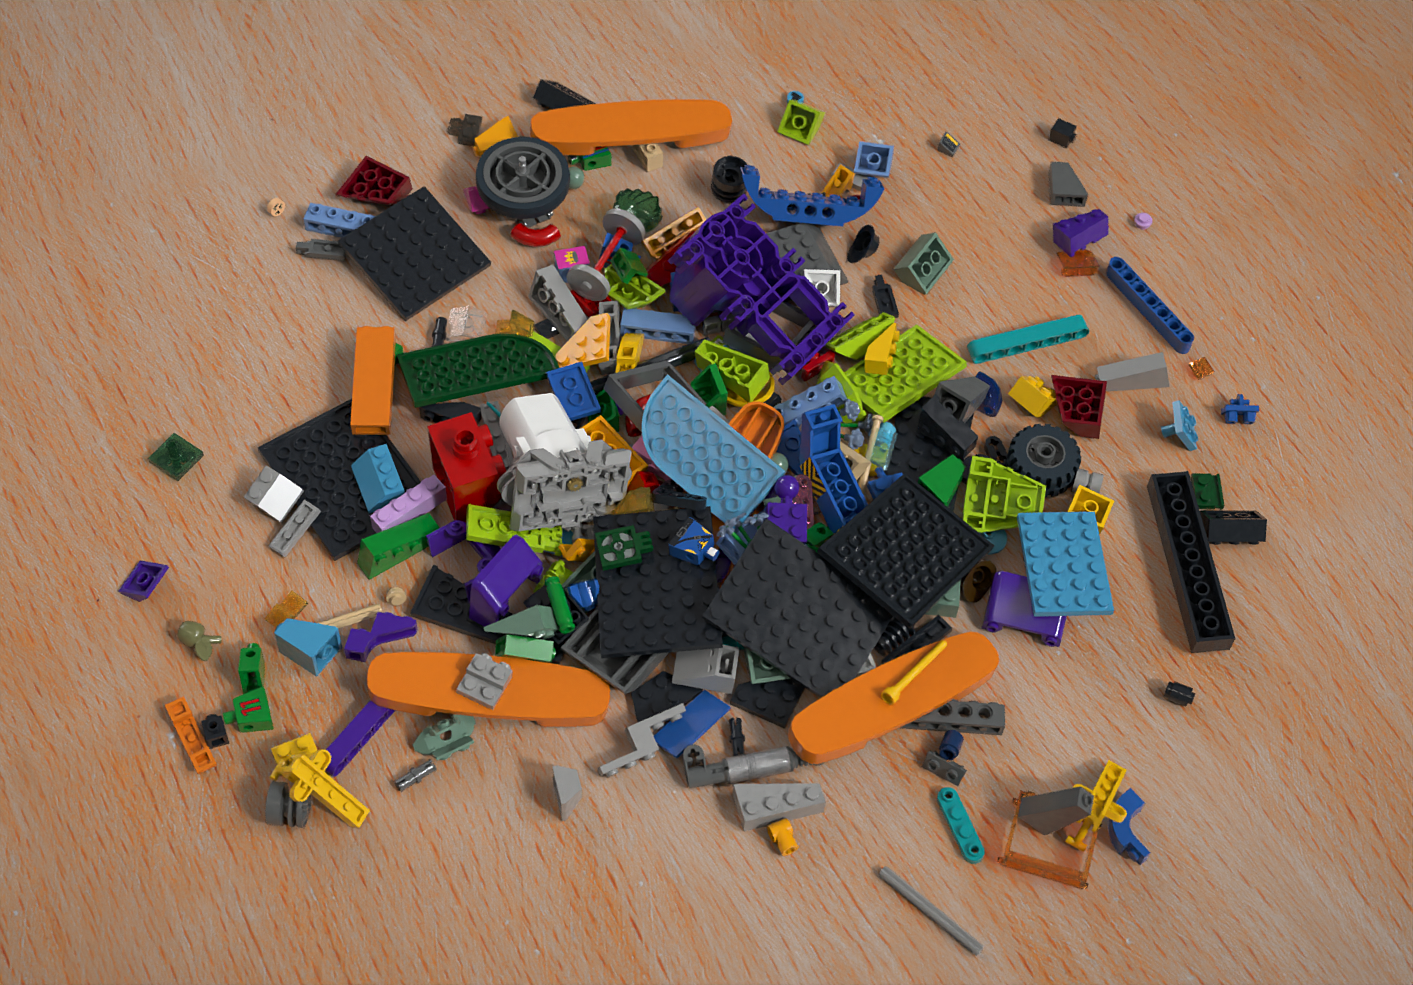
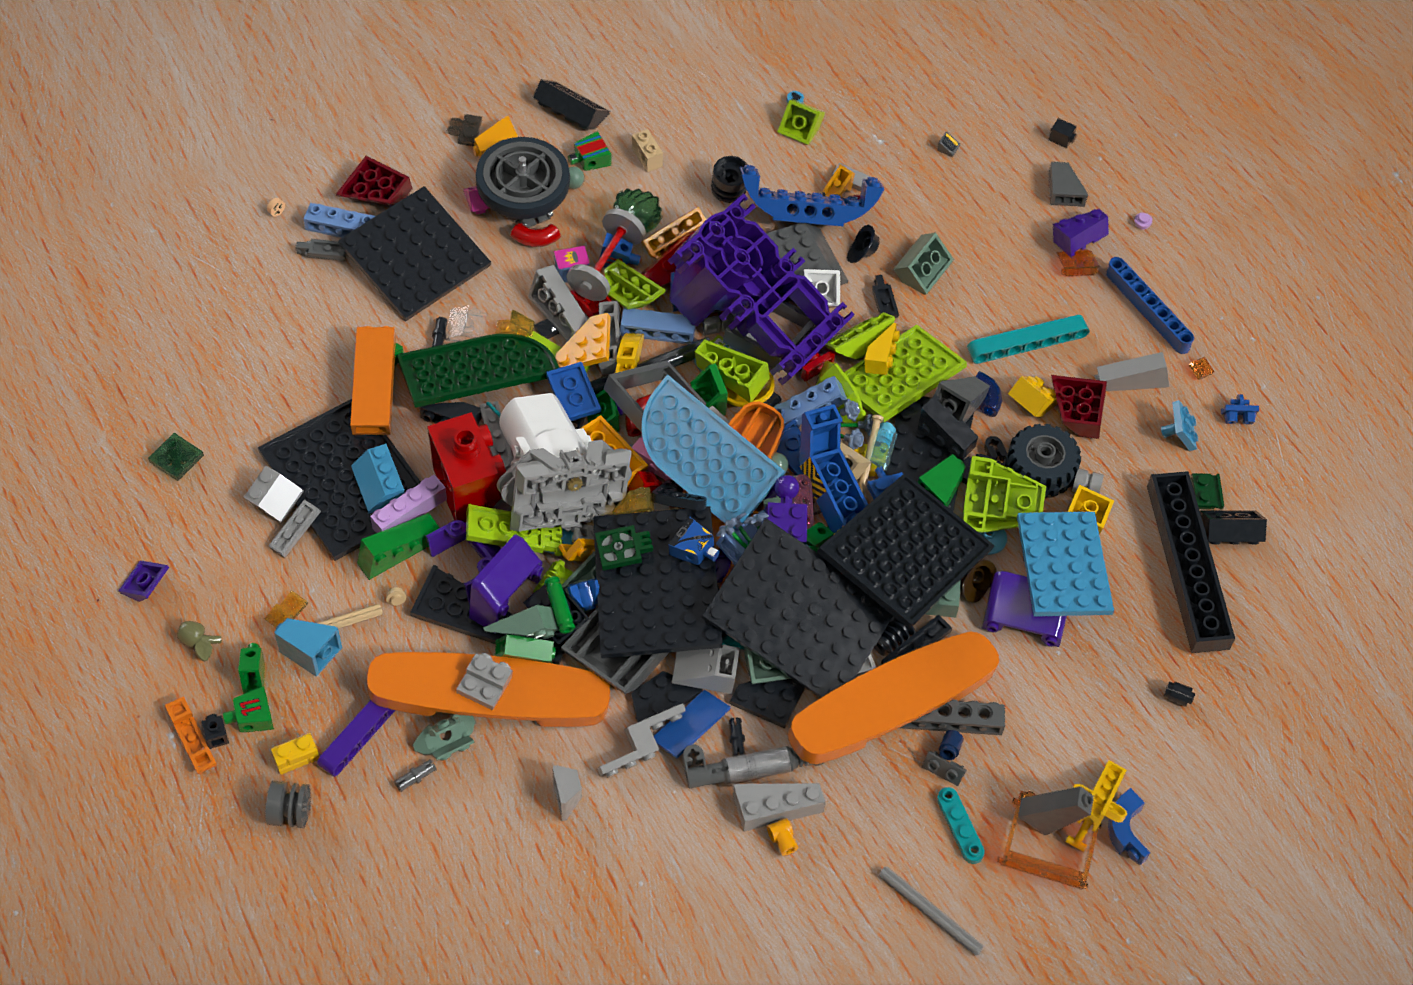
yellow piece [269,750,370,828] -> none
dark purple arch [344,612,418,662] -> none
orange piece [530,99,732,155] -> none
green panel [610,247,648,284] -> none
medium blue slope [854,141,894,178] -> none
yellow piece [881,640,947,705] -> none

